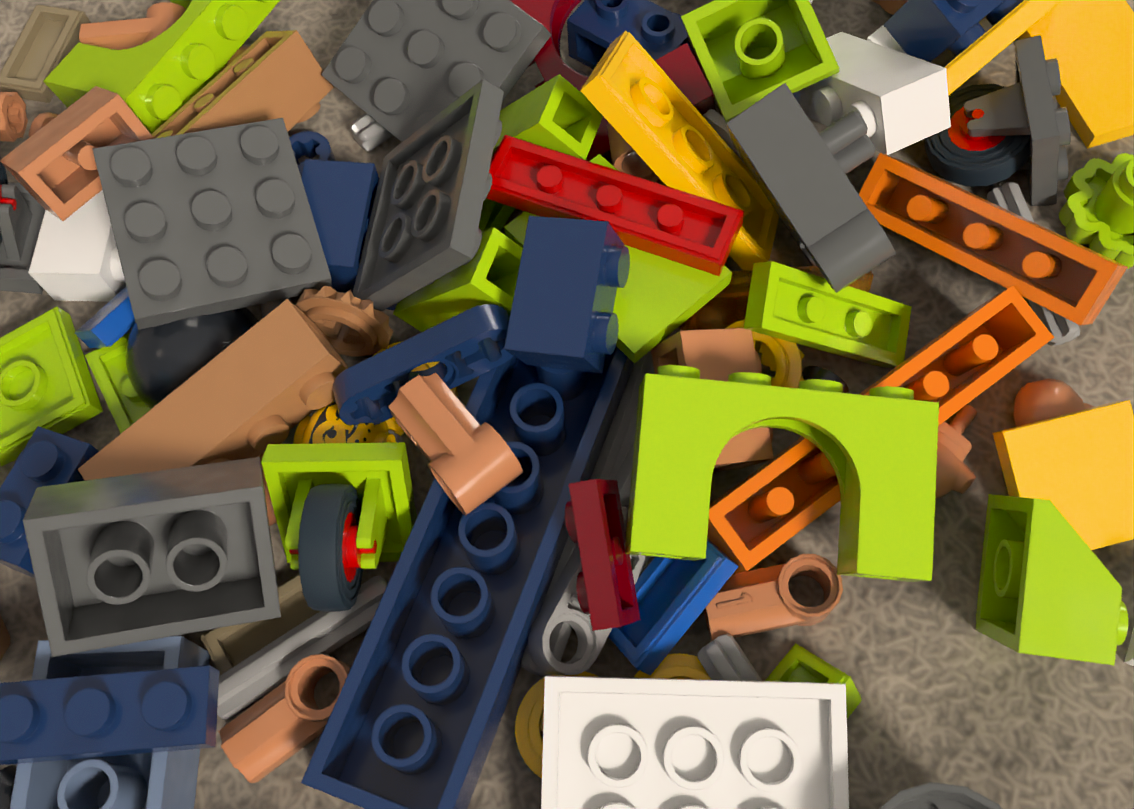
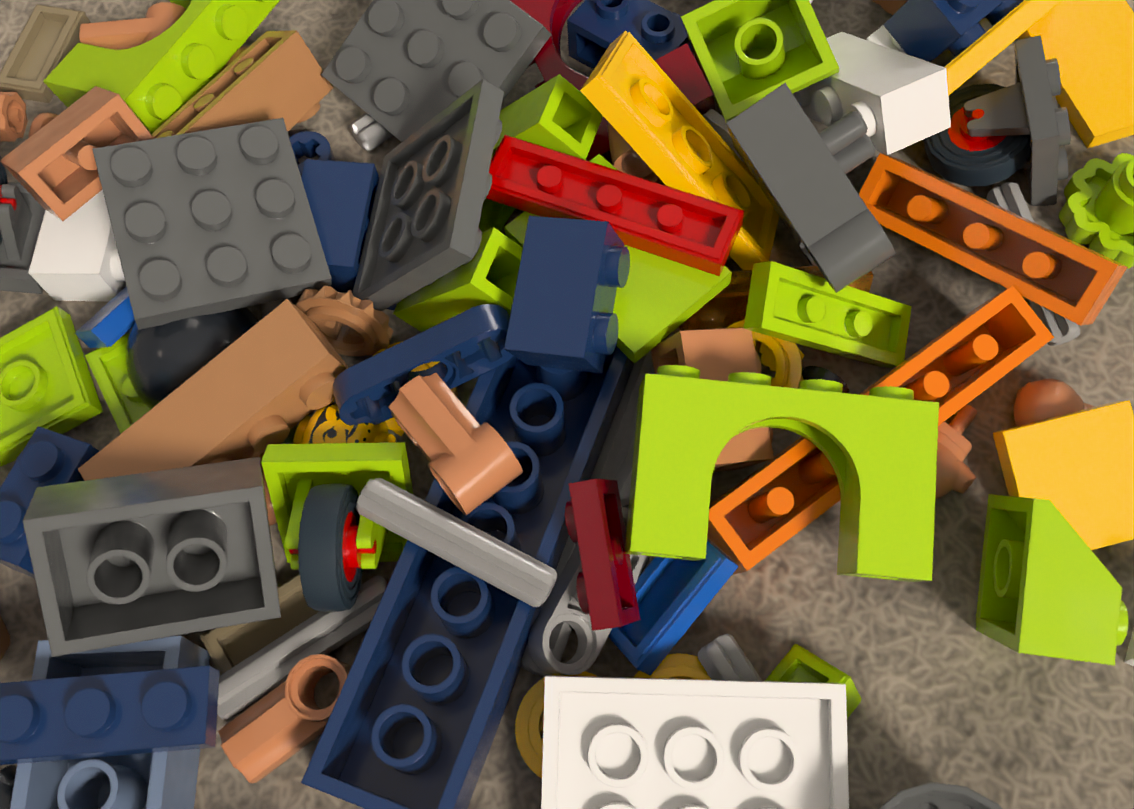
nougat piece [703,554,843,641] -> none
none -> light grey axle [356,478,557,607]

